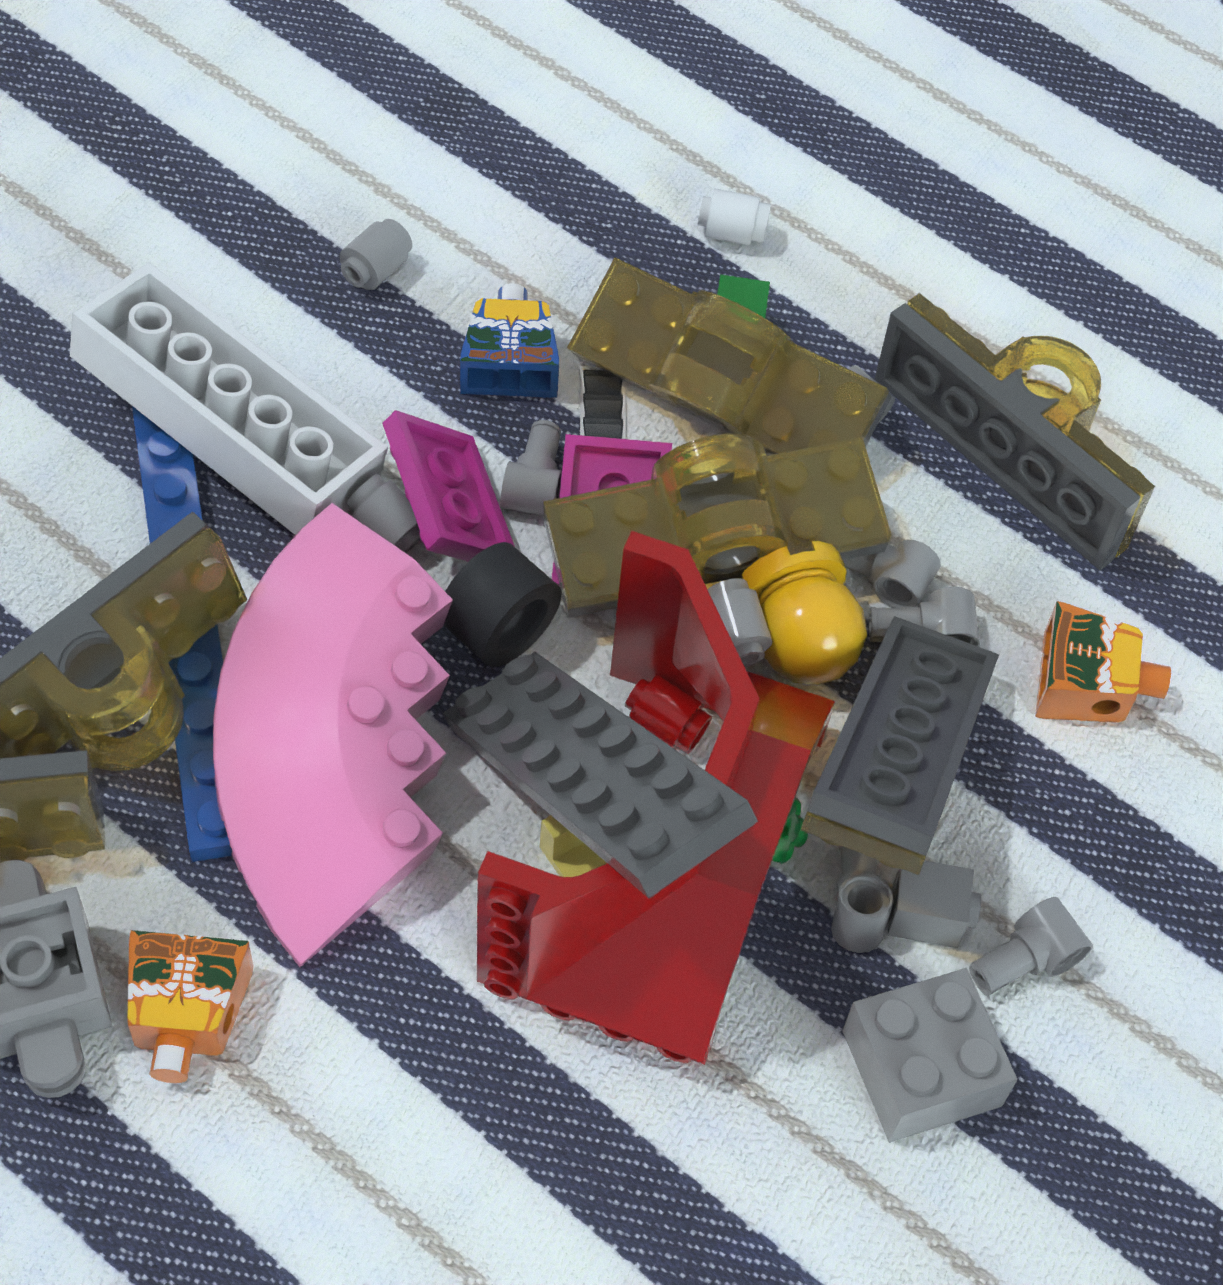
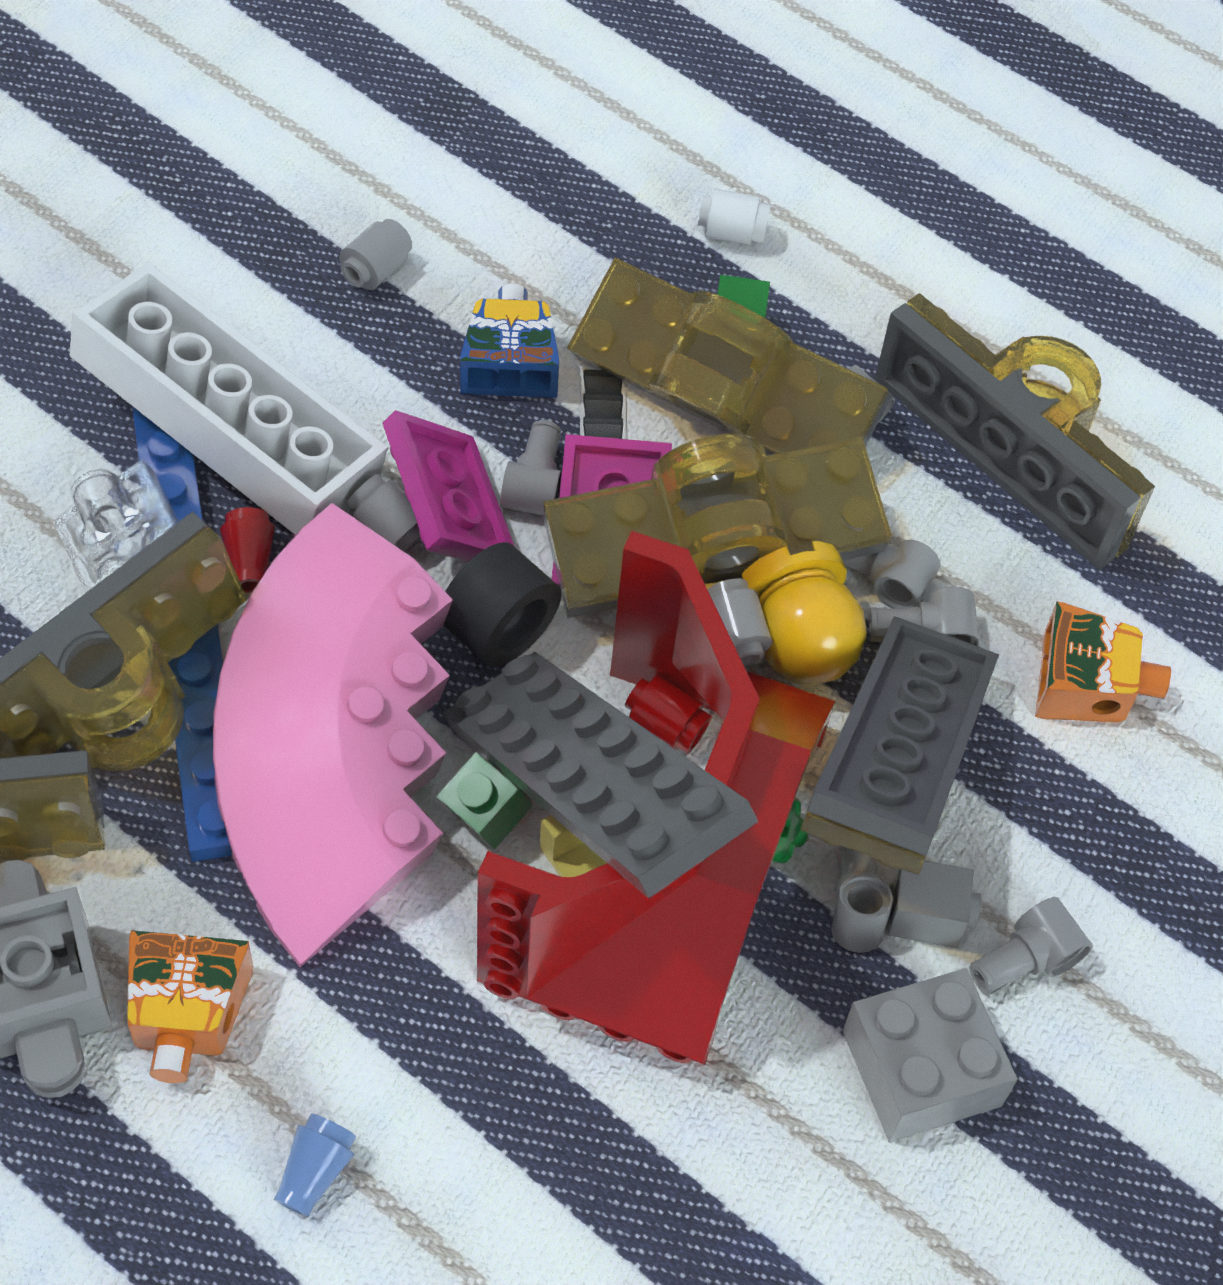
none -> clear plate [54,459,178,593]
none -> red cone [220,507,275,593]
none -> medium blue cone [274,1113,356,1217]
none -> brick [436,752,533,849]

